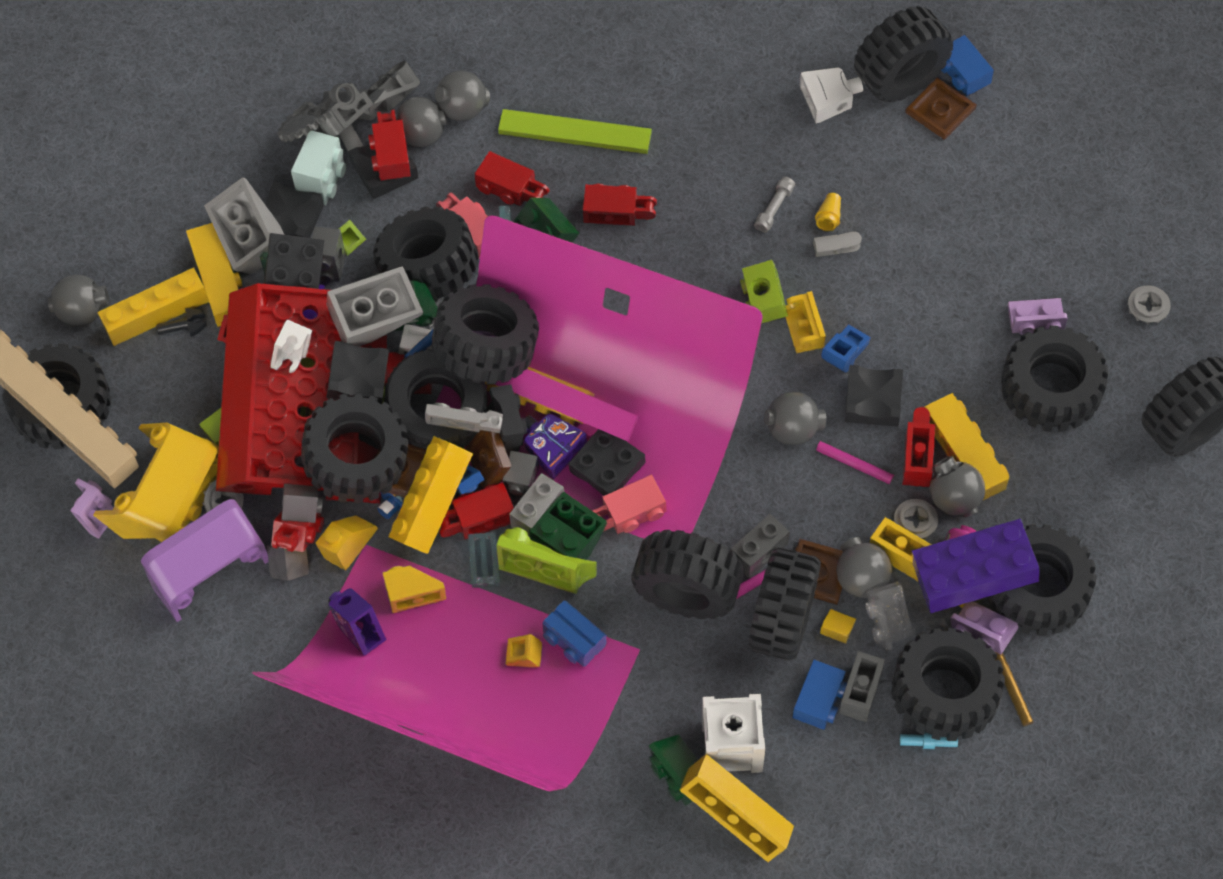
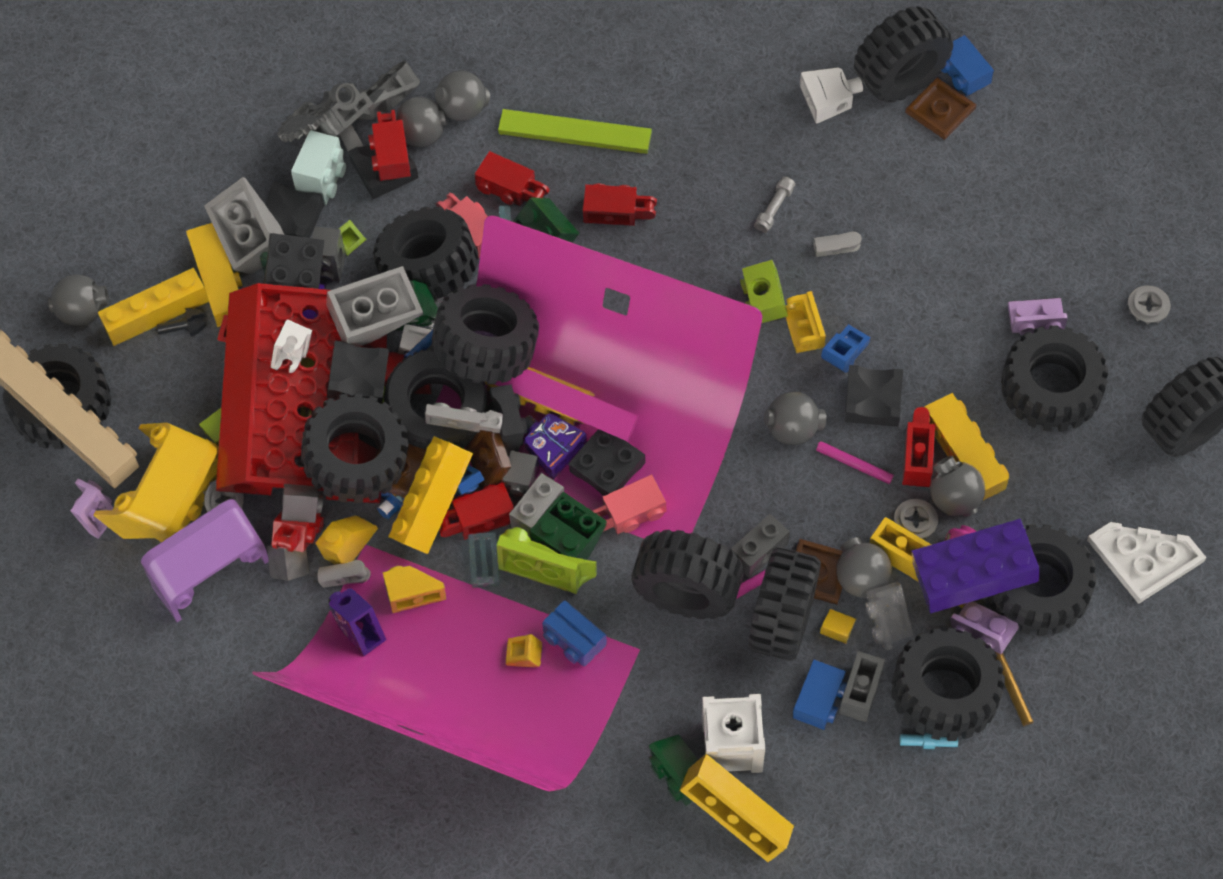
yellow cone [815,193,841,231] -> none
none -> light grey bar [318,560,371,588]
none -> white plate [1087,522,1206,604]

